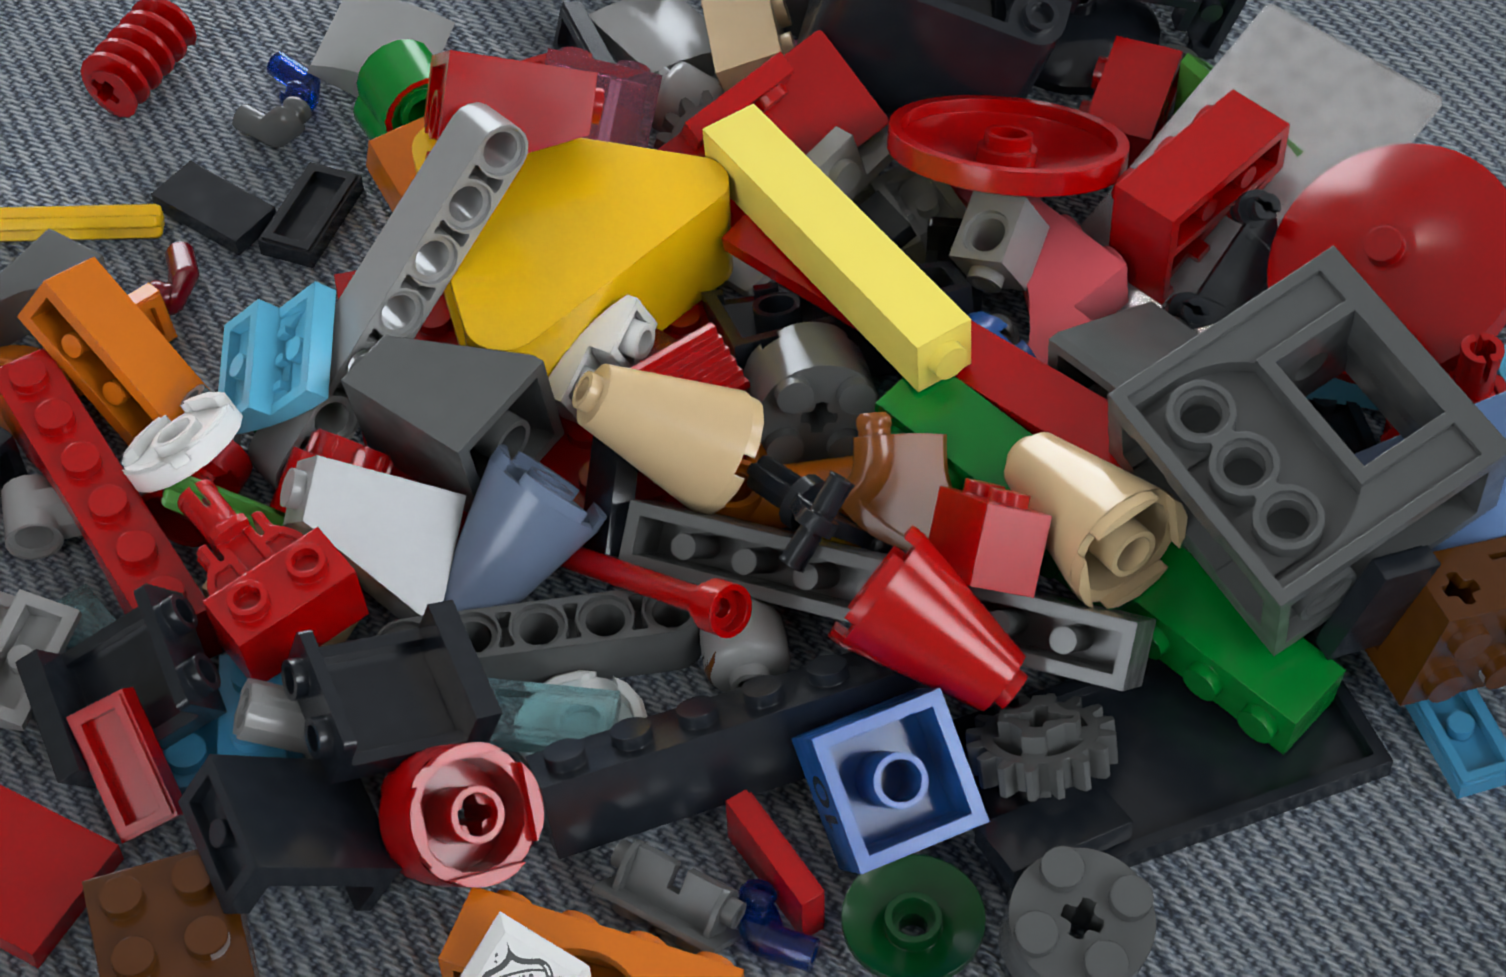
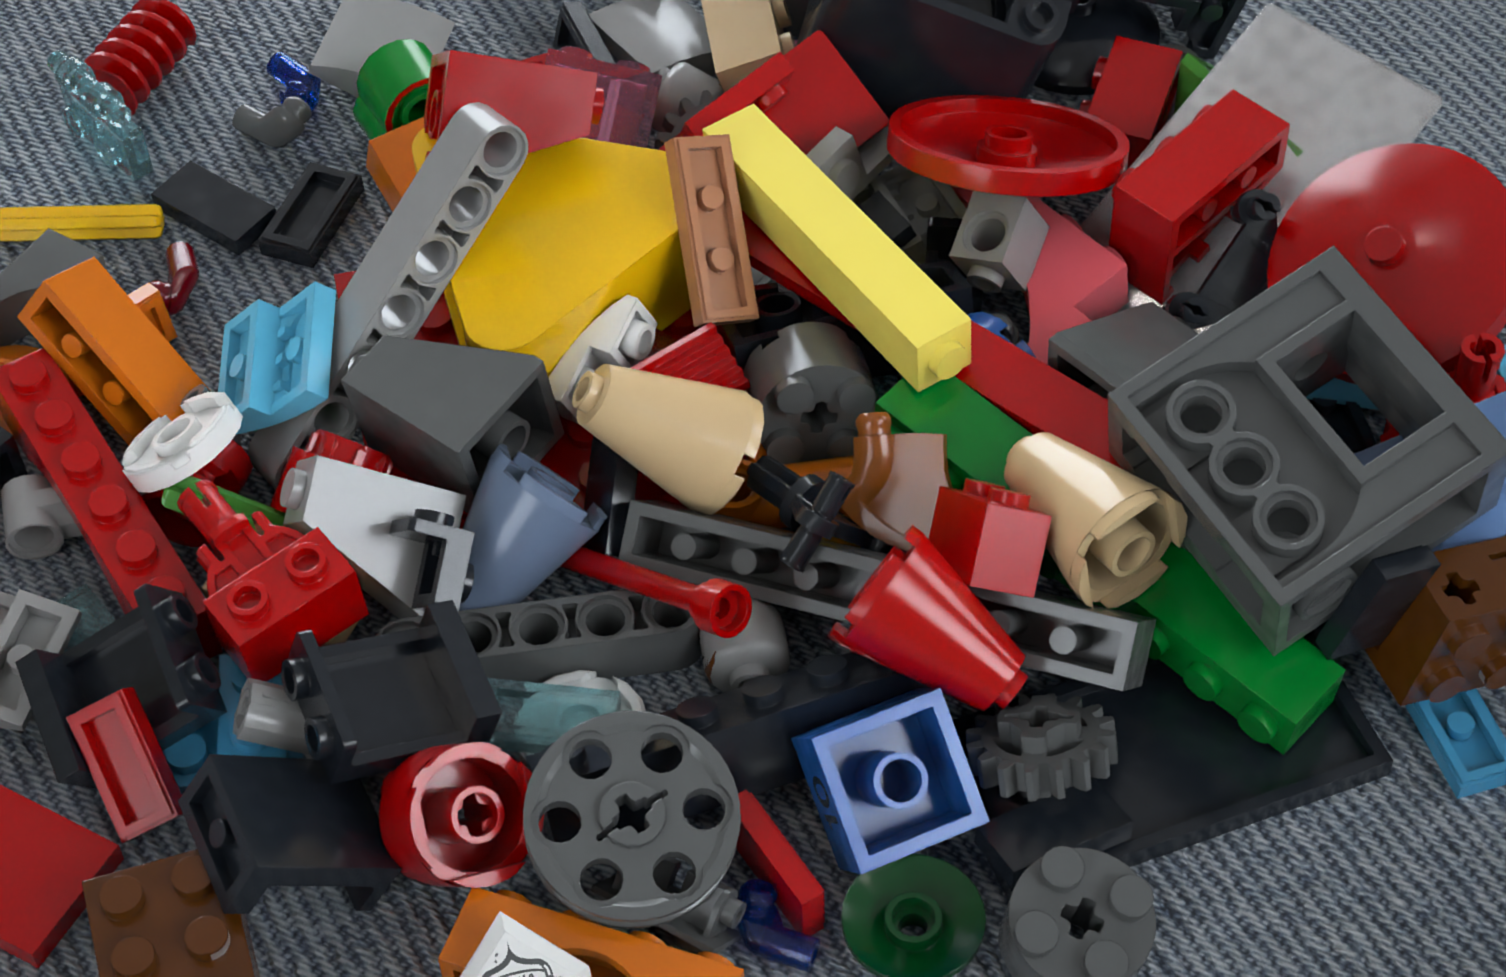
none -> clear light blue plate [47,50,153,181]
none -> black bracket [389,509,475,612]
none -> dark grey wedge [523,711,741,928]
none -> nougat tile [664,134,759,328]

